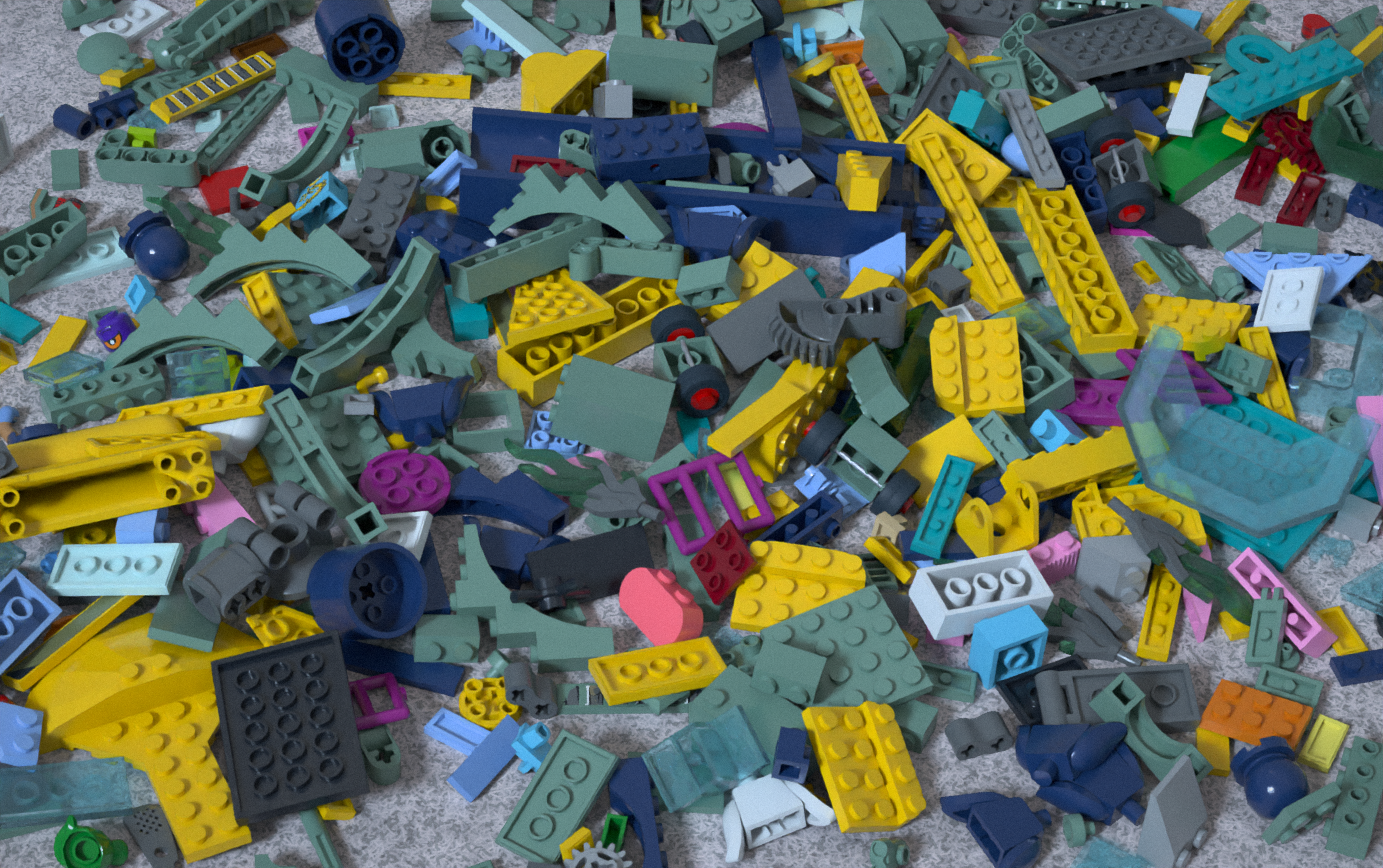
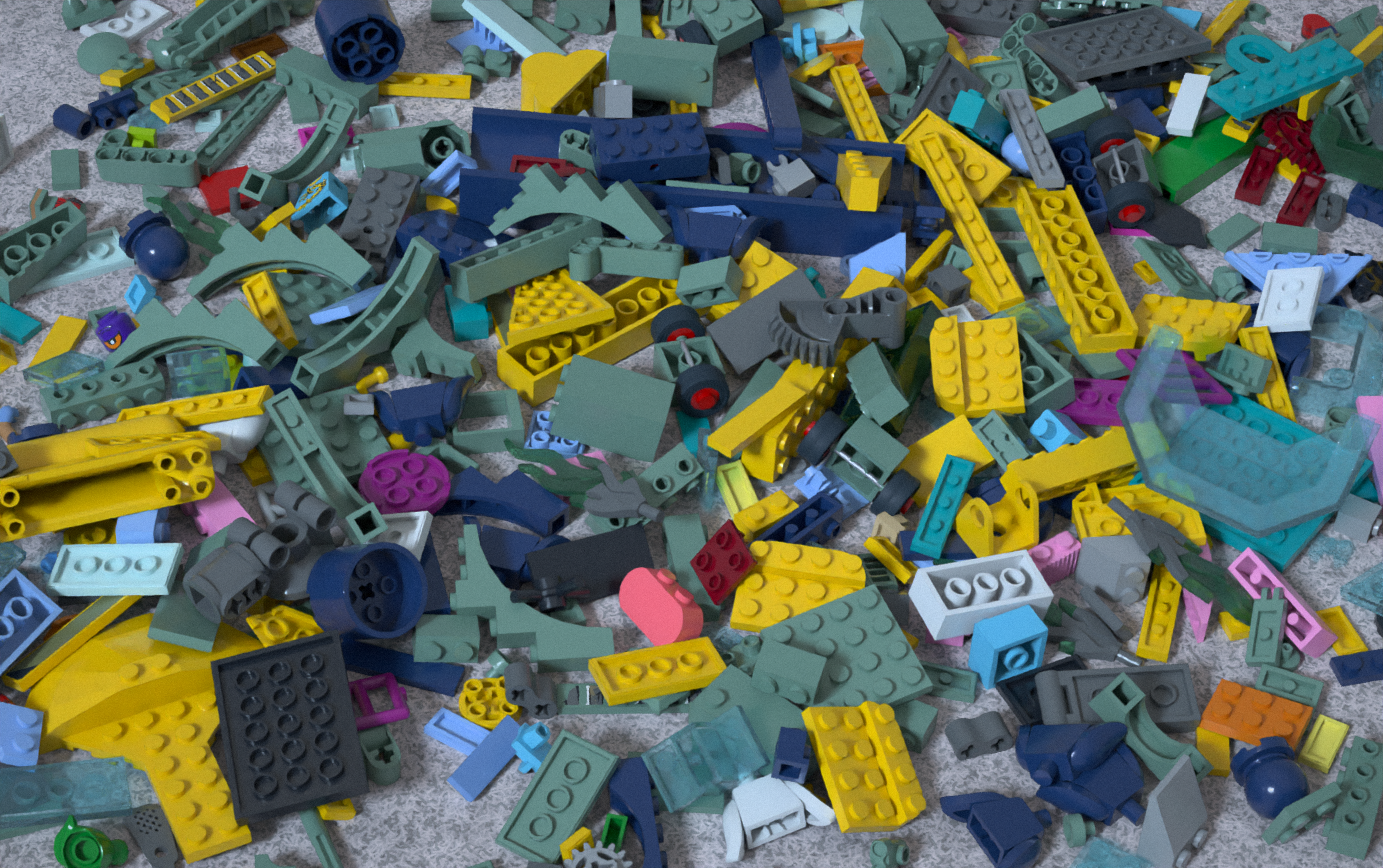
magenta bar [647,450,776,556] -> none

